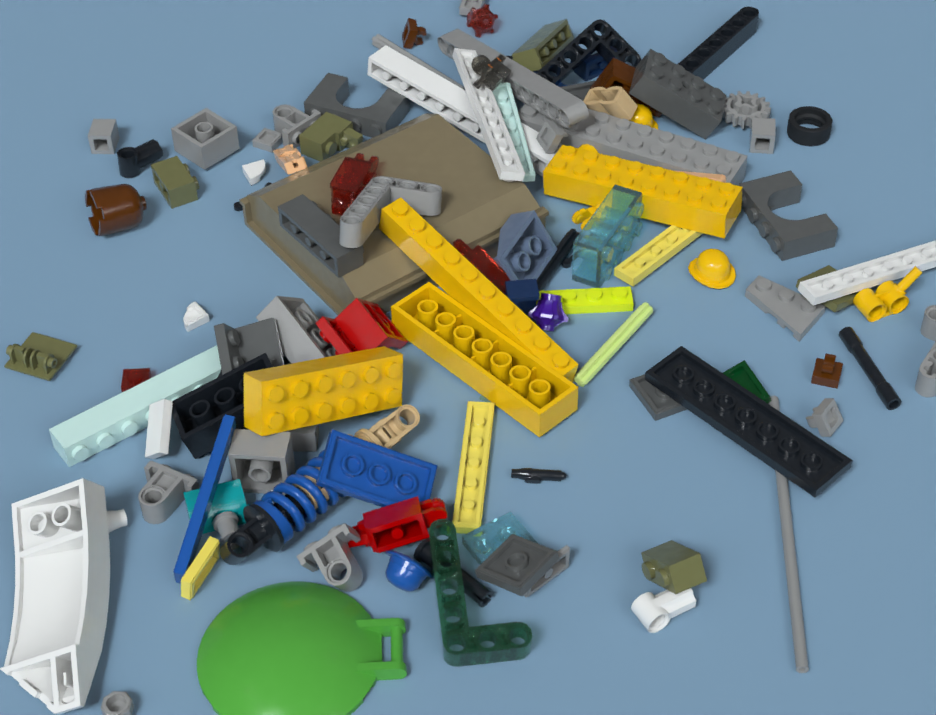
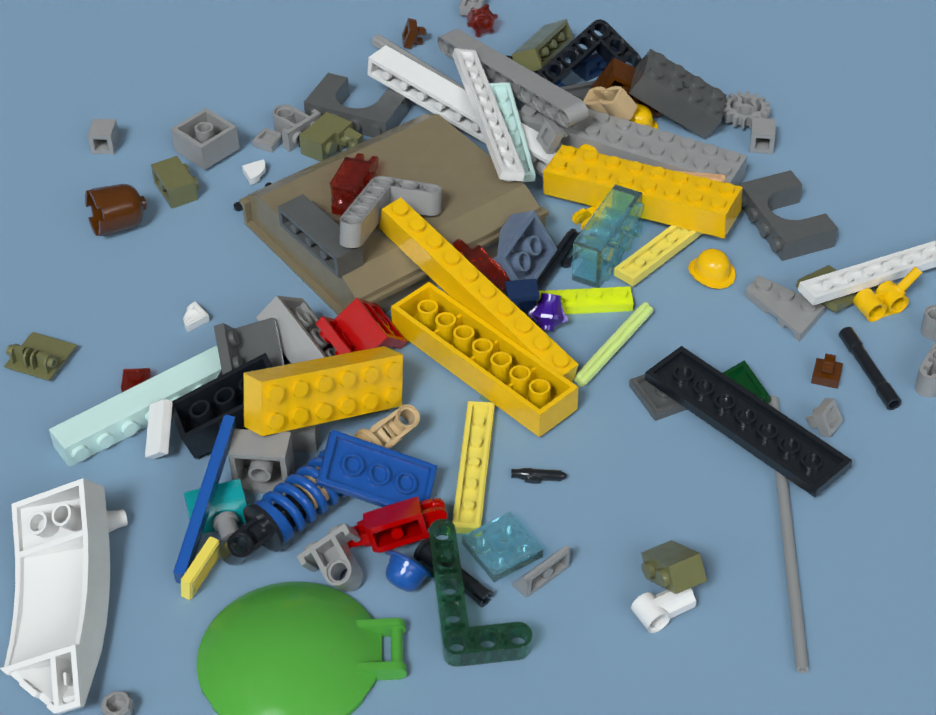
black piece [117,139,163,178] -> none
light grey pin [138,460,199,524] -> none
light nougat piece [273,144,307,175] -> none
clear smoke hips [471,54,512,91] -> none
dark grey tile [475,534,559,596] -> none
black beam [678,7,759,80] -> none
black tyre [787,106,833,146] -> none

